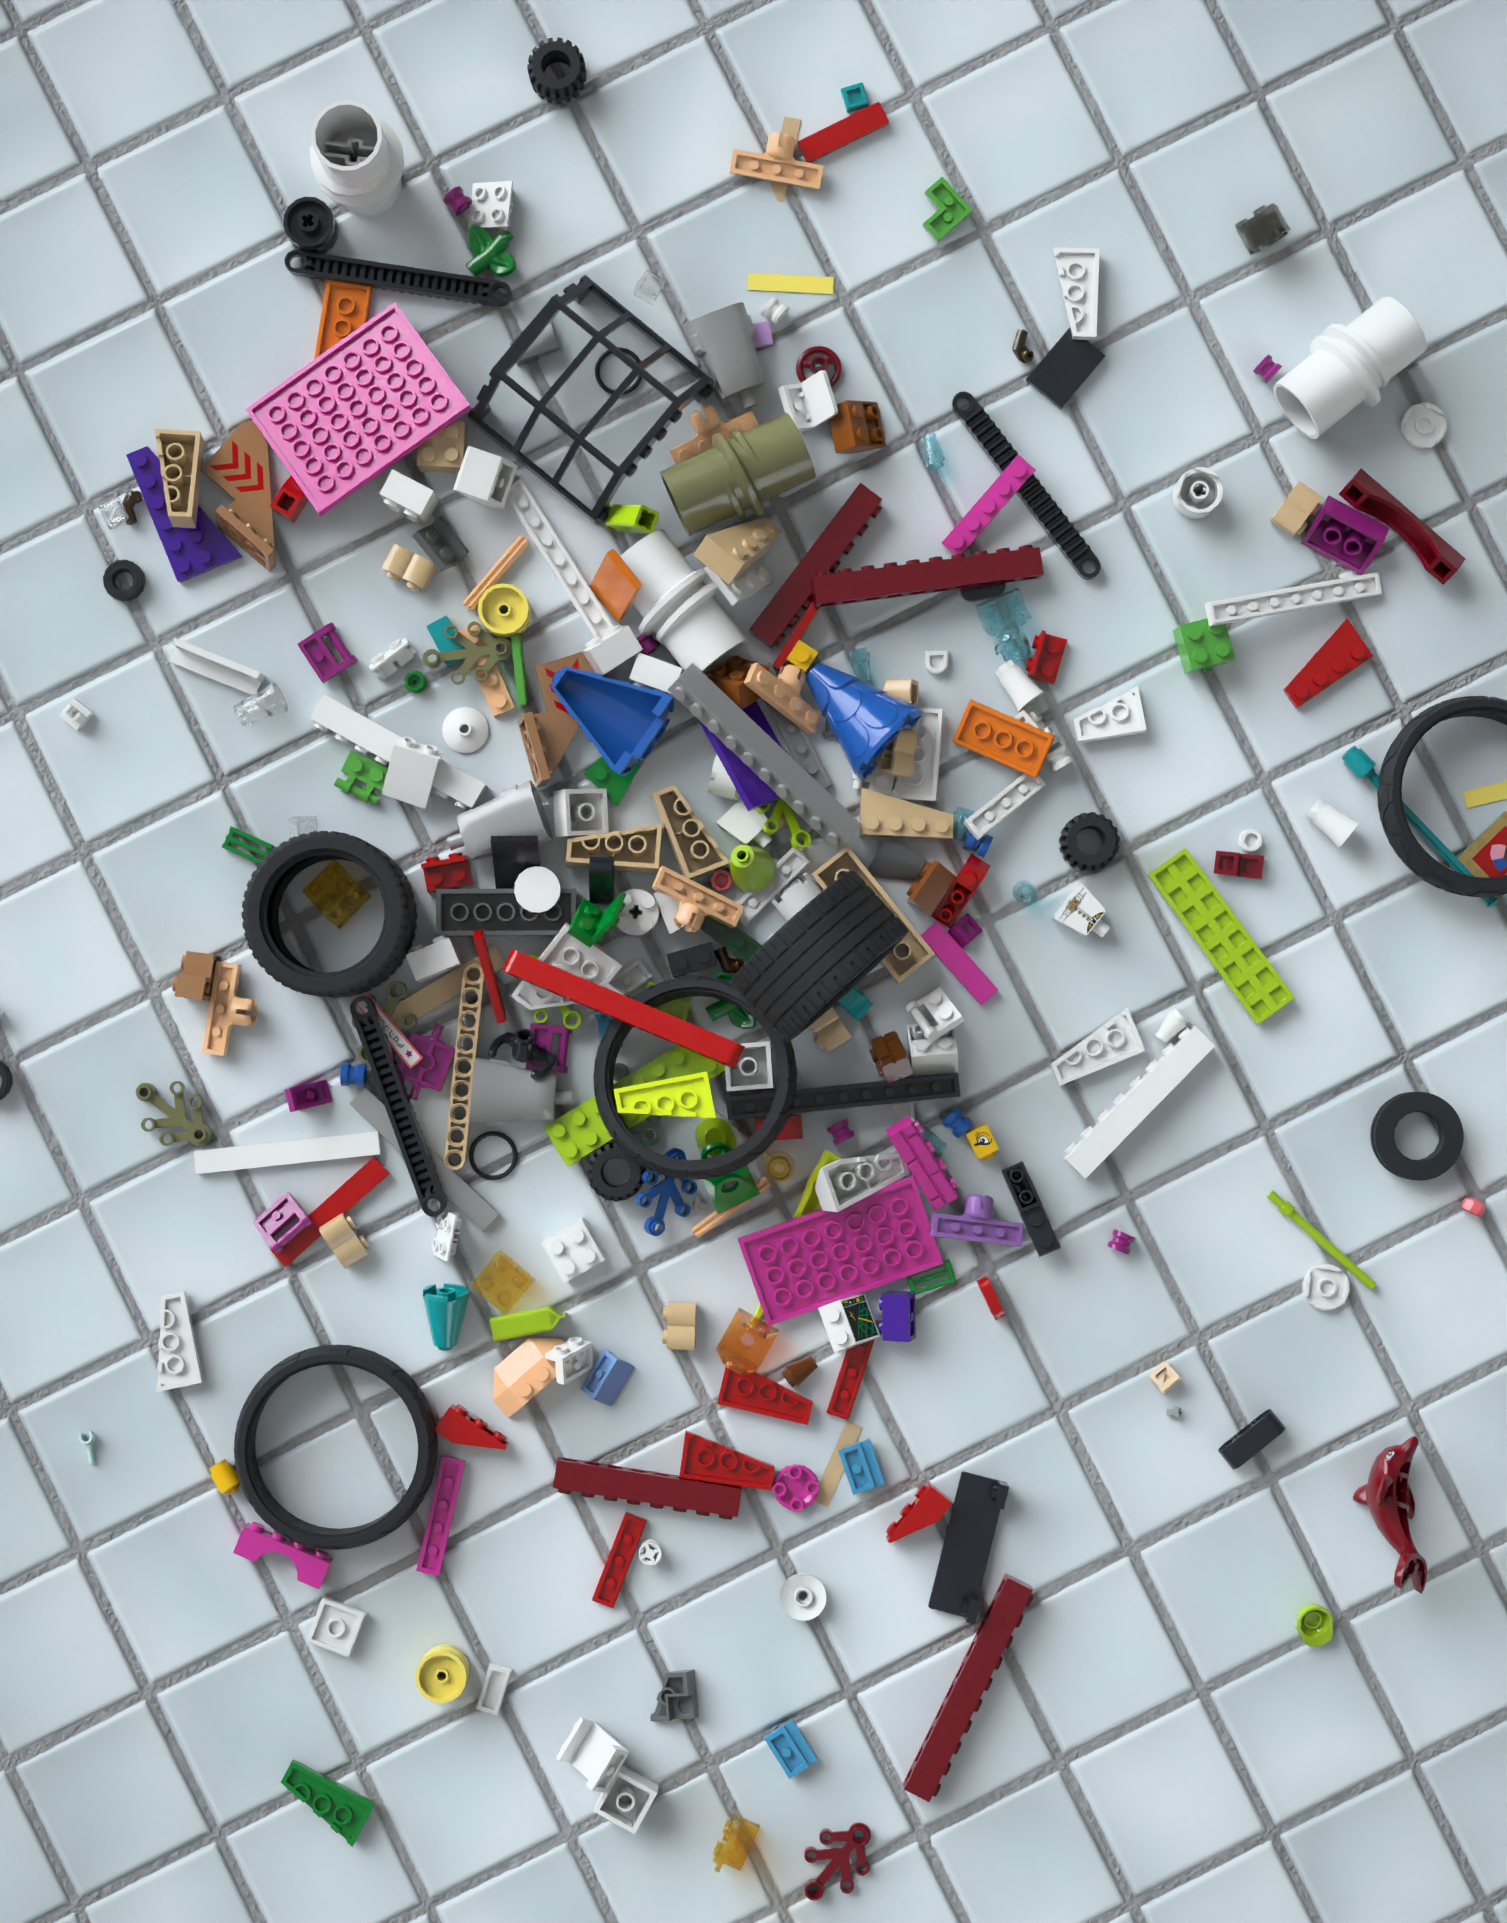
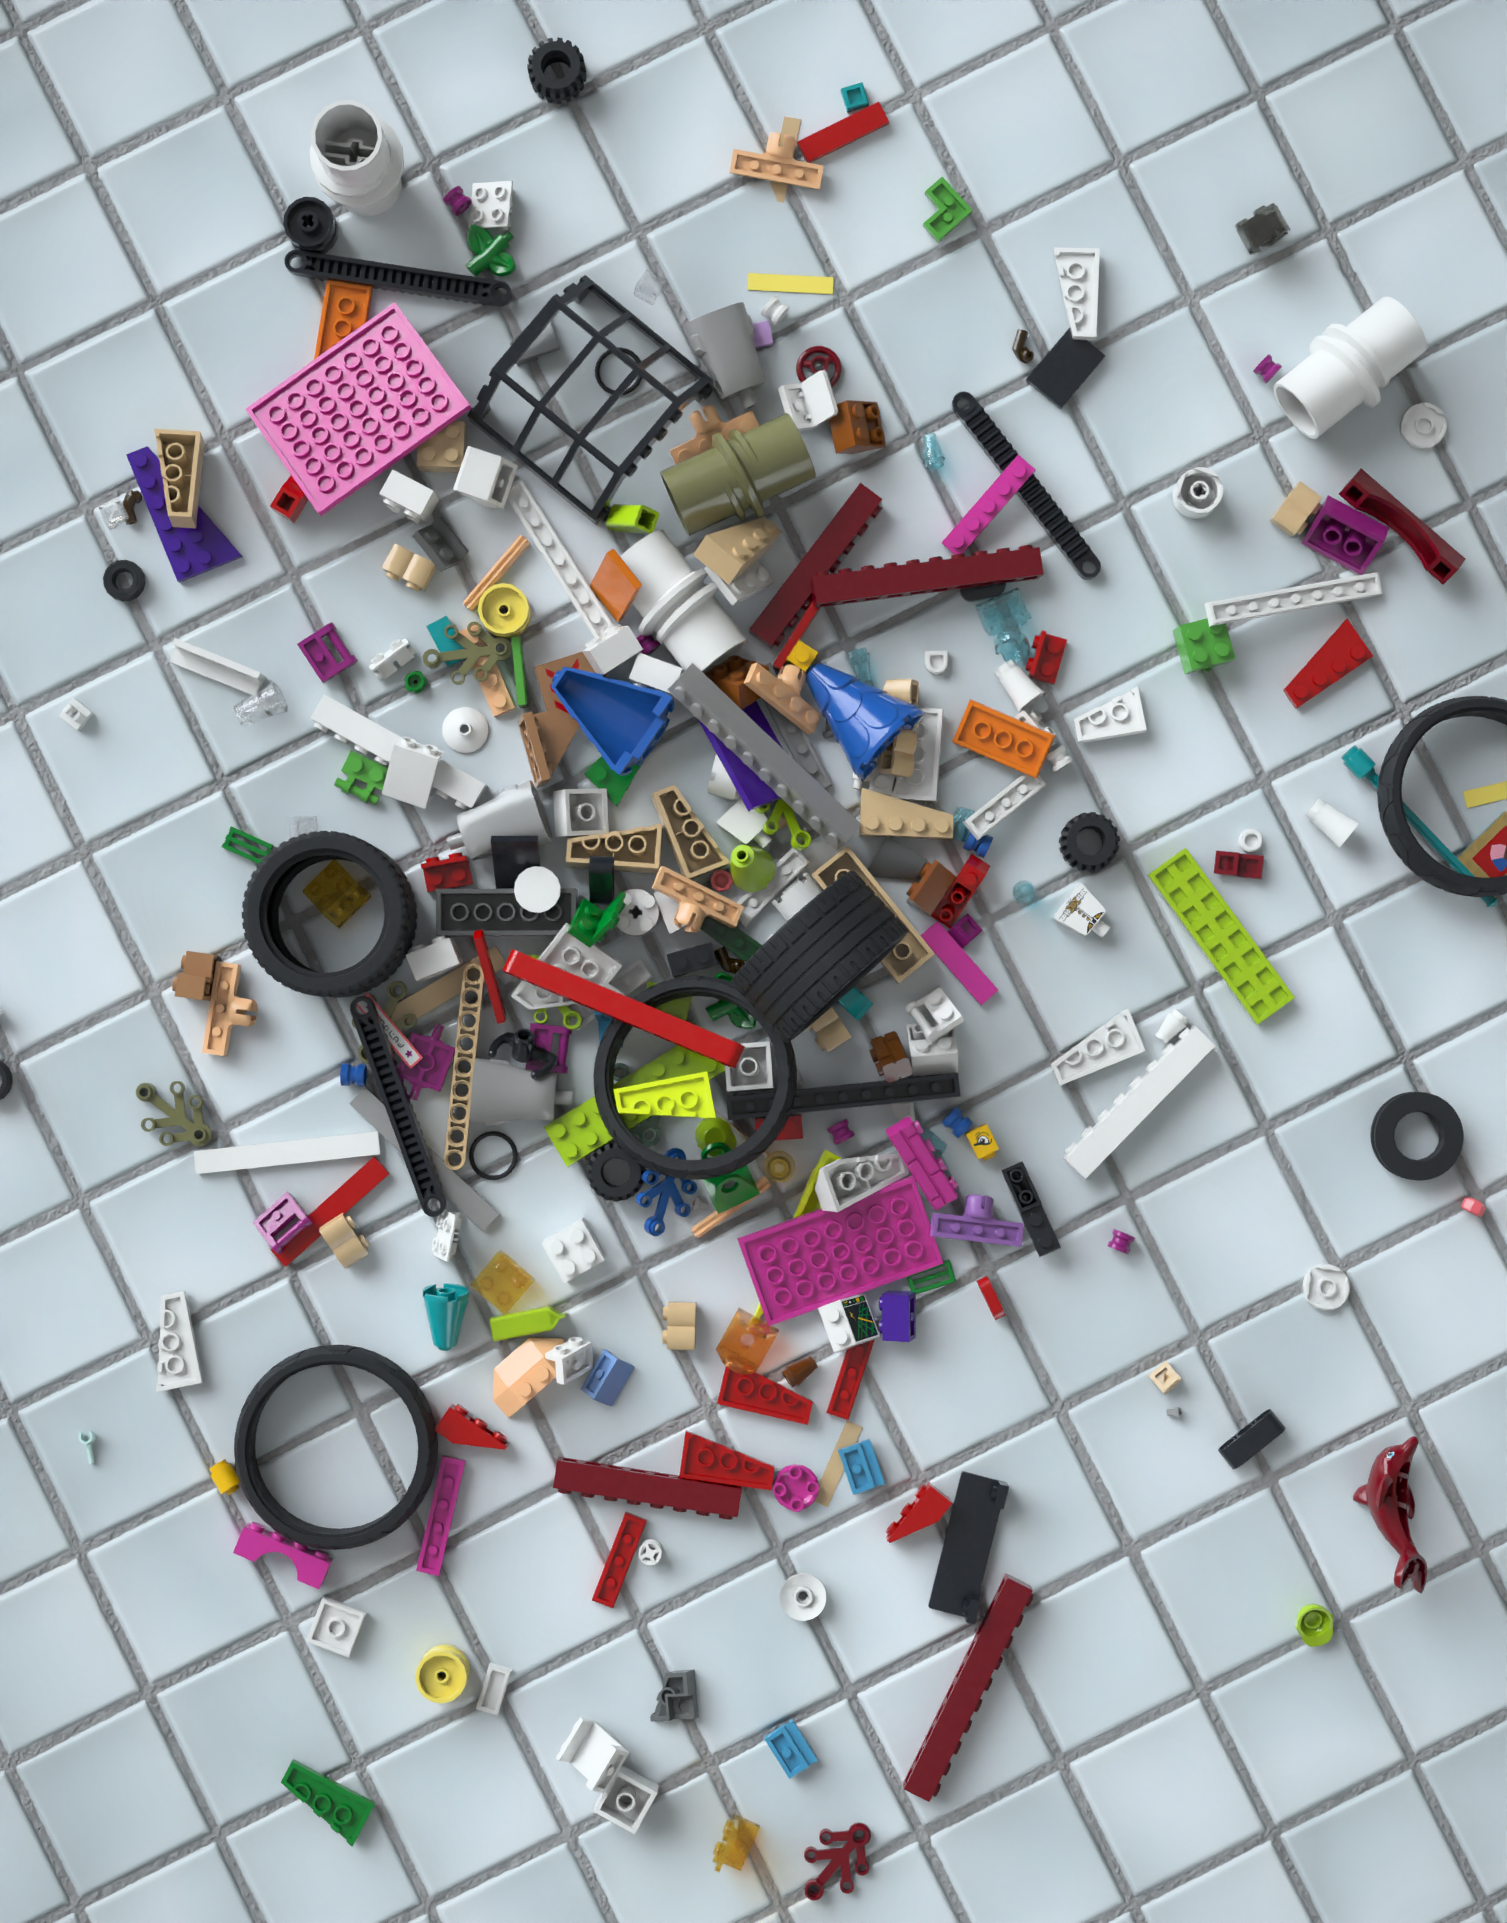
medium nougat piece [201,421,276,572] -> none
magenta slope [284,1079,332,1112] -> none
lime bar [1266,1190,1376,1290] -> none

